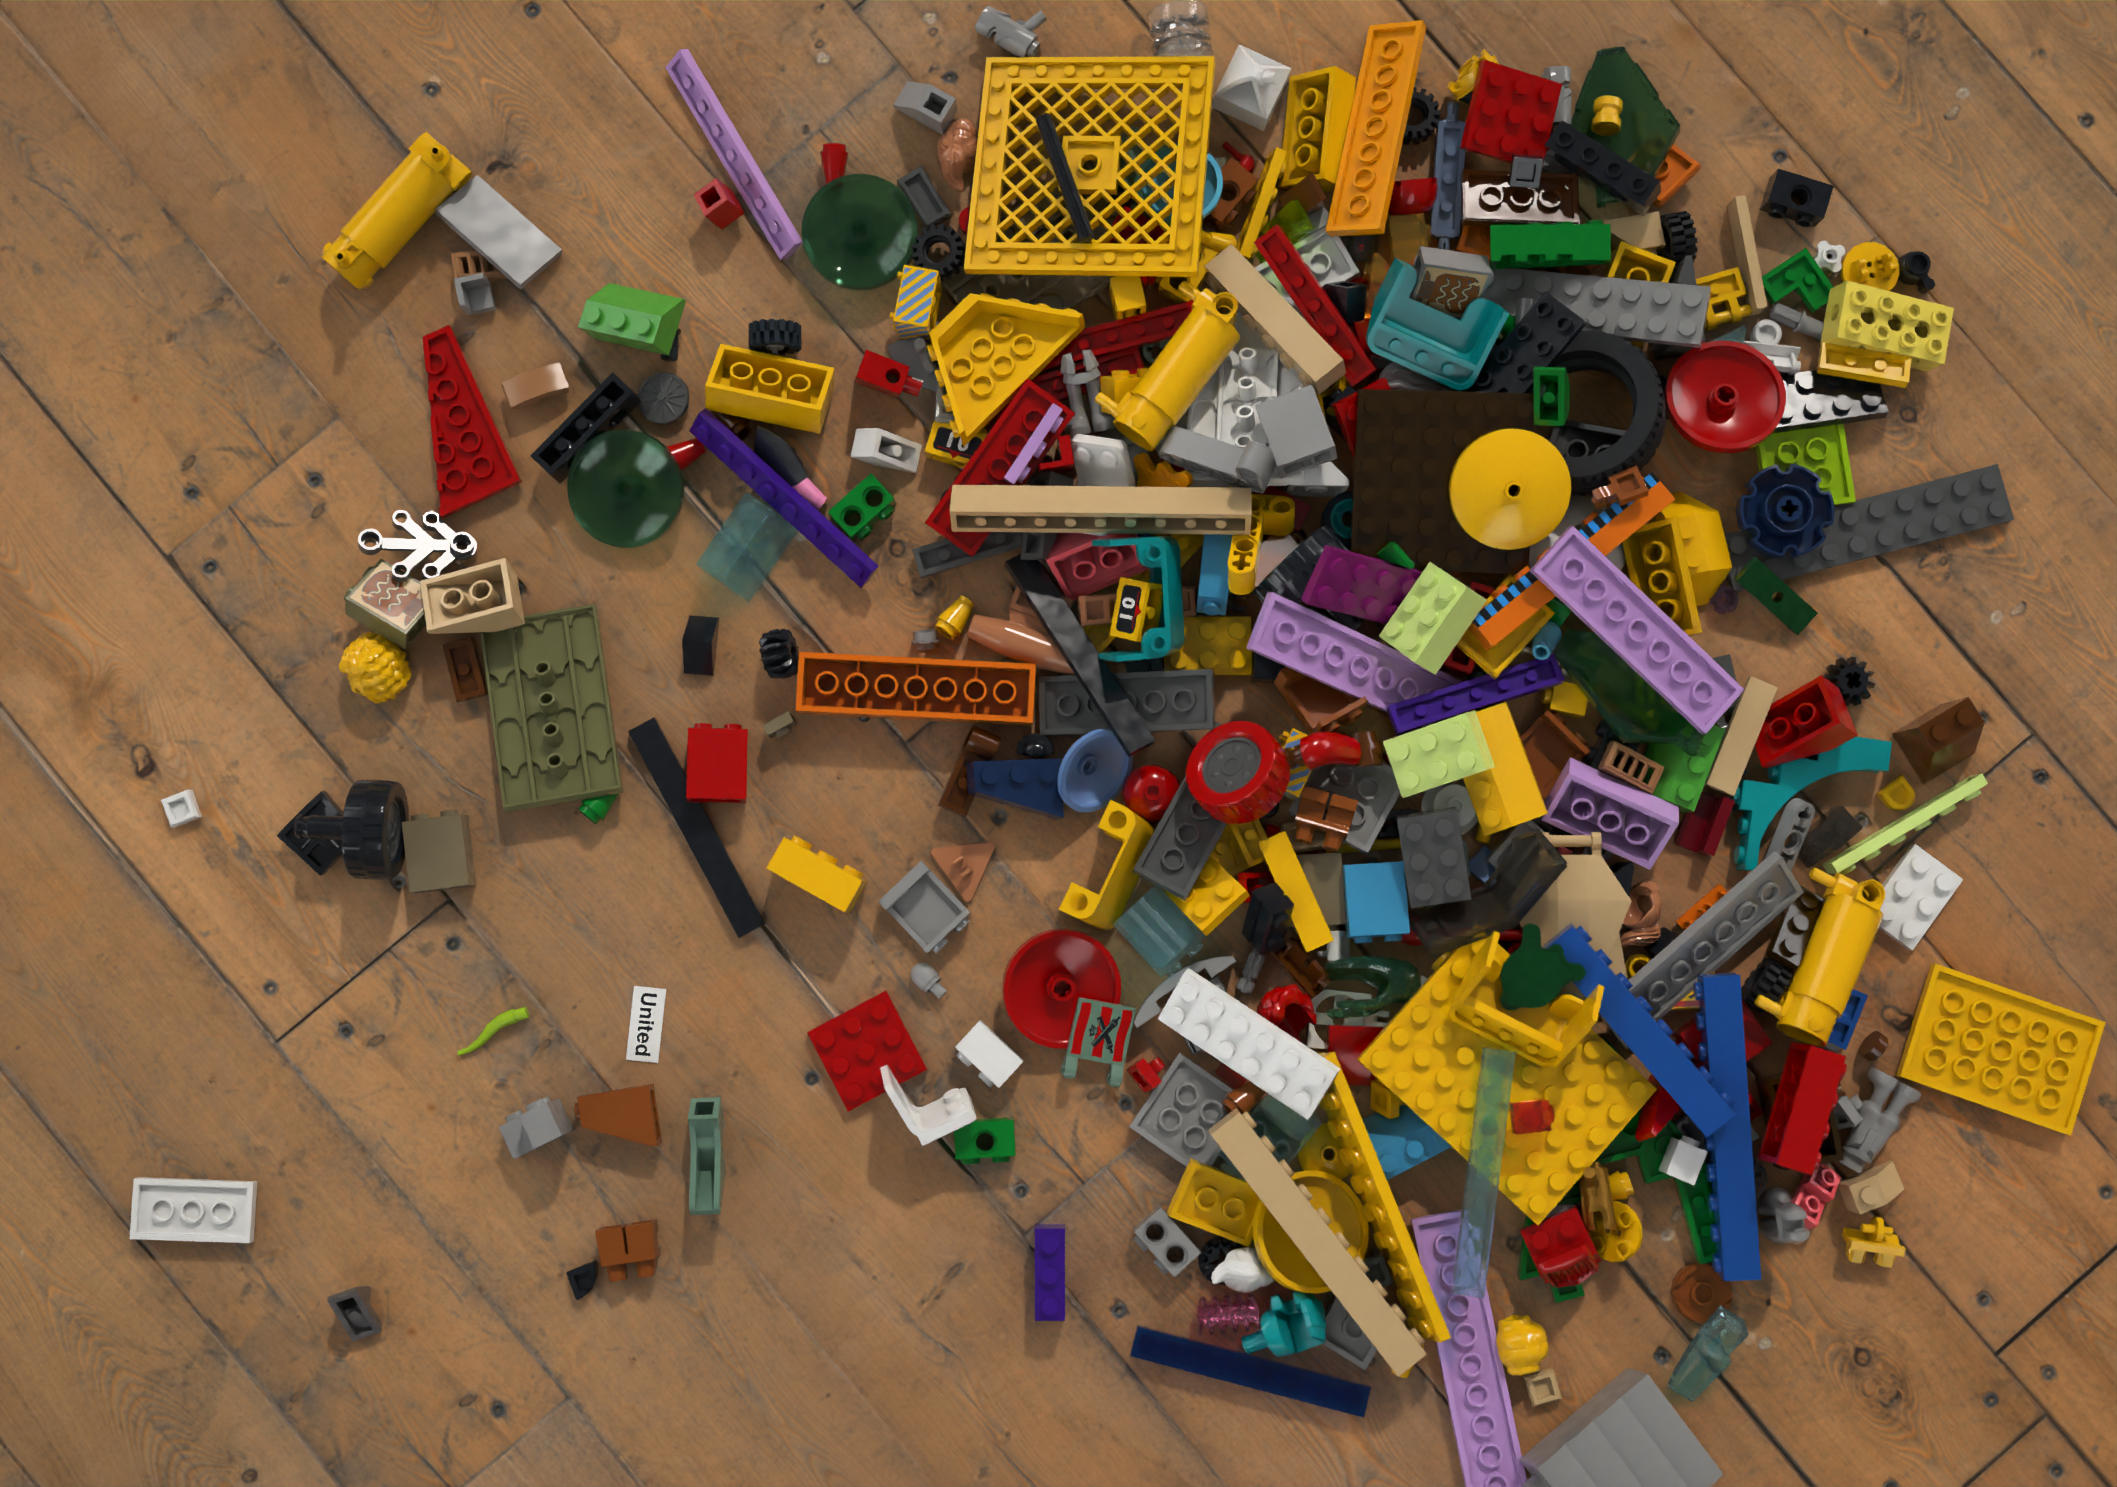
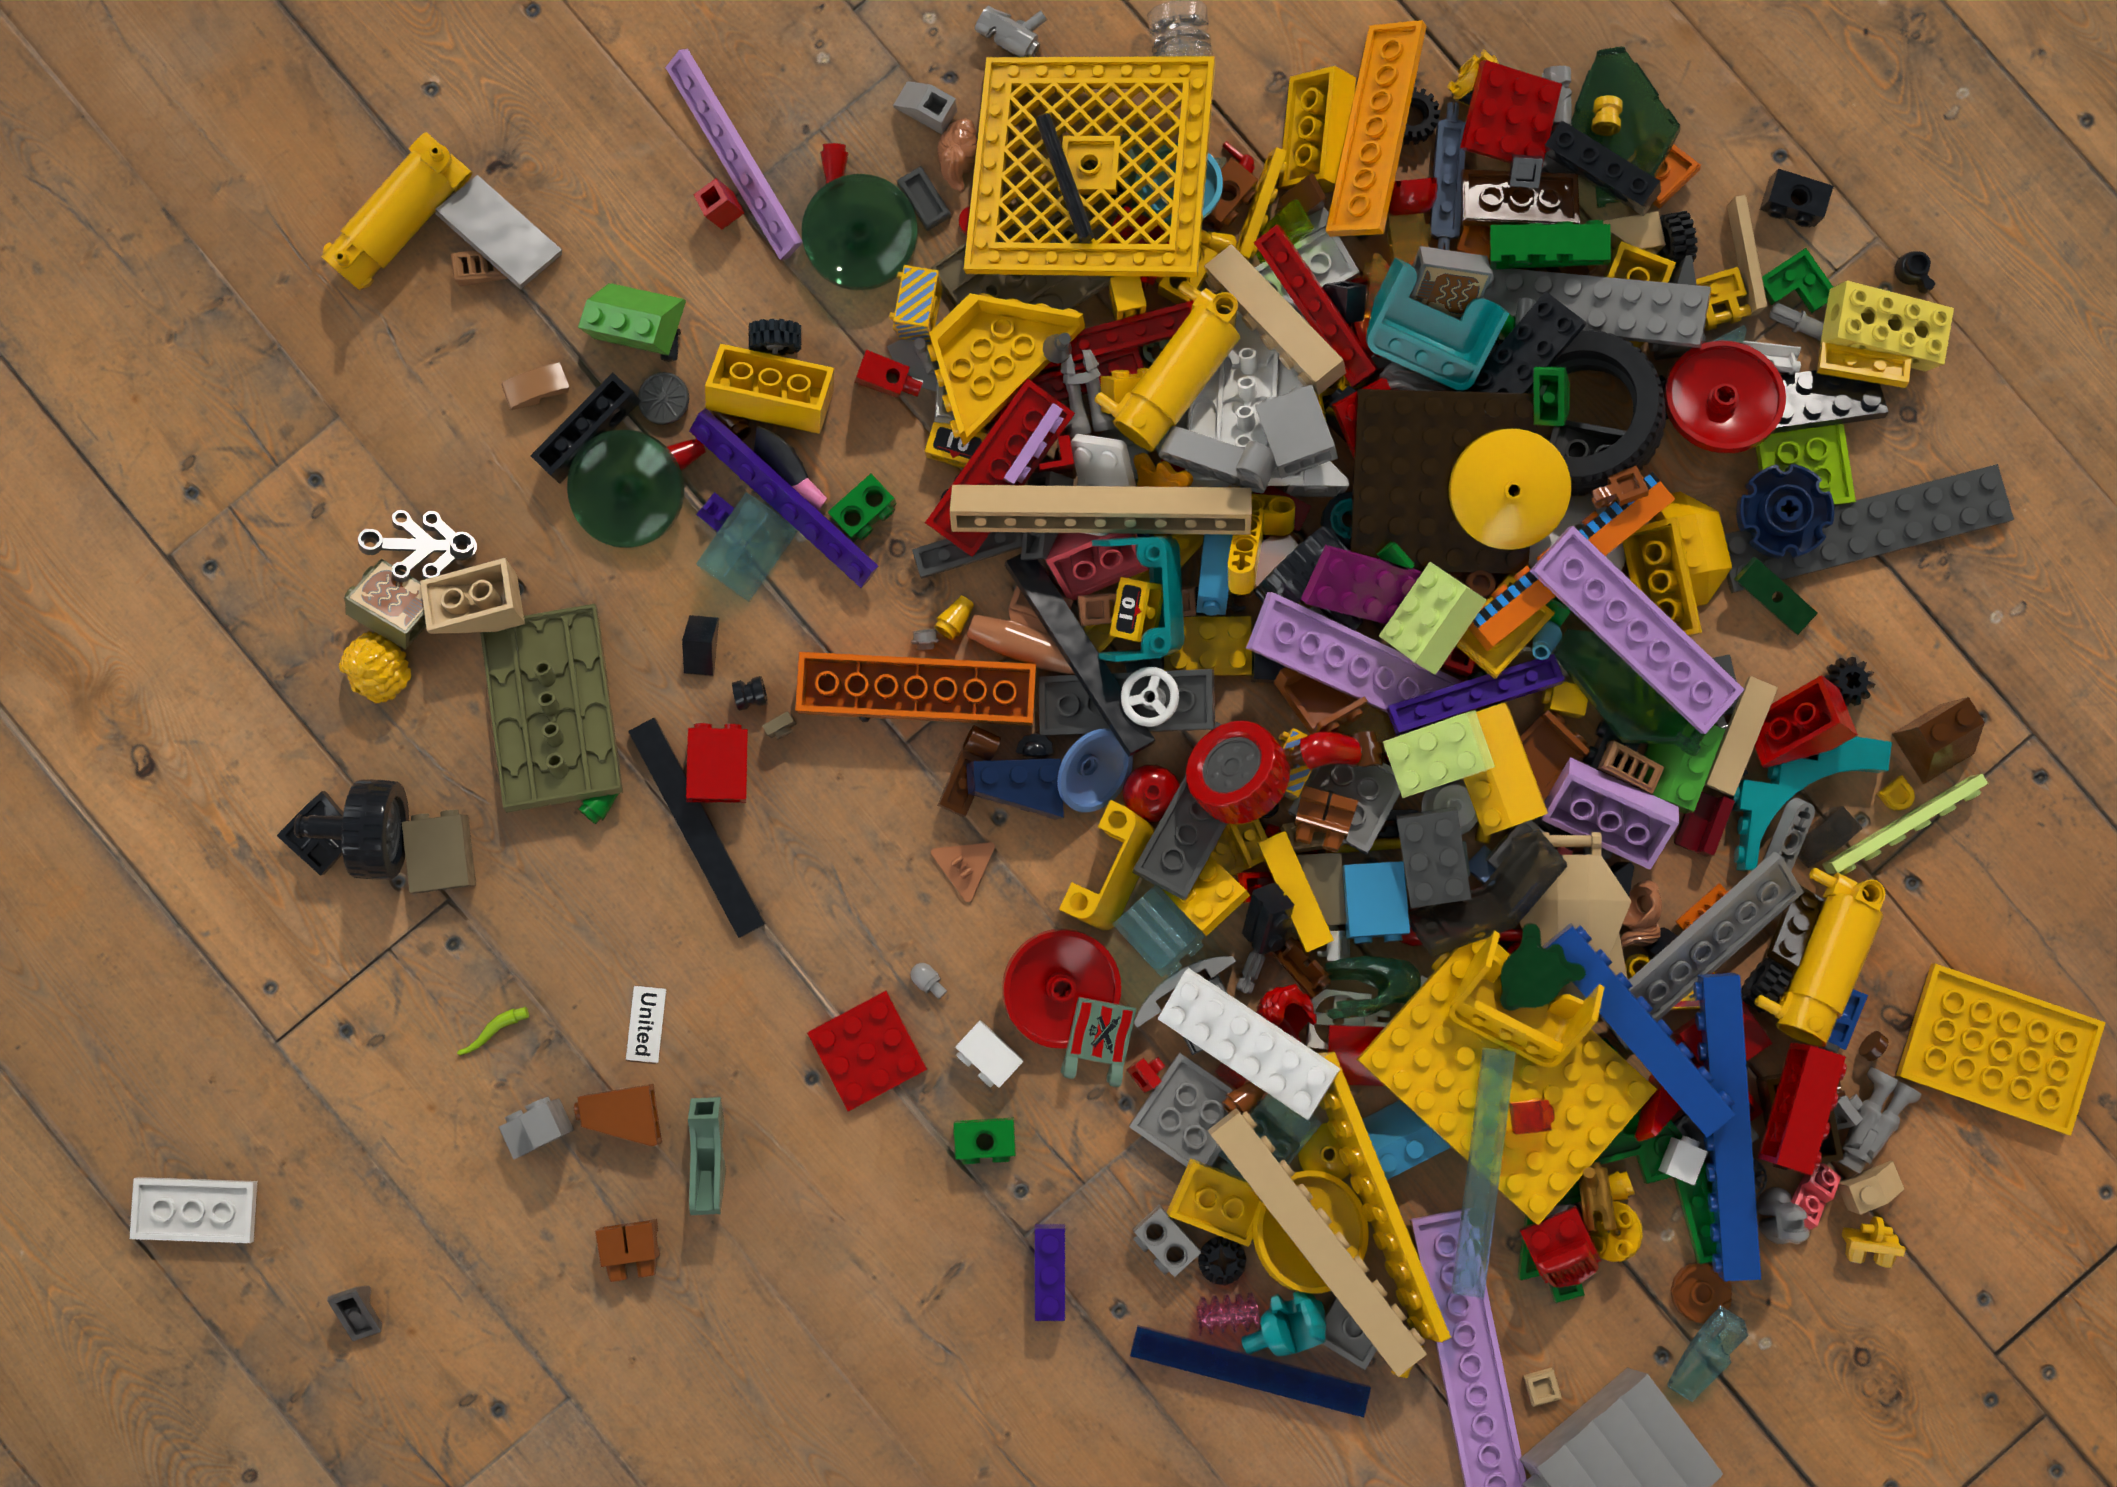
white tile [161,789,202,828] -> none
red wing [422,325,522,519] -> none
reddish brown plate [442,637,488,703] -> none
light grey panel [454,273,497,316] -> none
black tile [566,1260,598,1301] -> none
black gear [759,629,799,679] -> none
yellow brick [766,835,867,913] -> none
white slope [851,428,922,473] -> none
light grey panel [878,861,971,954] -> none
white piece [880,1065,977,1146] -> none
black tyre [911,224,966,281] -> none
white hair [1211,1247,1275,1293] -> none
white piece [1212,44,1291,131] -> none
clear smoke head [1341,234,1379,262] -> none
pearl dark grey panel [1362,1248,1393,1287] -> none
yellow tile [1370,1079,1404,1119] -> none
yellow hair [1496,1315,1549,1376] -> none
plate [1709,585,1739,614] -> none
white tile [1750,319,1782,344] -> none
white plate [1814,241,1845,273] -> none
yellow plate [1841,242,1900,291] -> none
white plate [1879,844,1964,950] -> none
none -> dark purple tile [696,492,738,534]
none -> black wheel [732,676,768,711]
none -> dark grey cone [1043,333,1072,363]
none -> white piece [1121,667,1179,727]
none -> reddish brown tile [1464,570,1496,599]

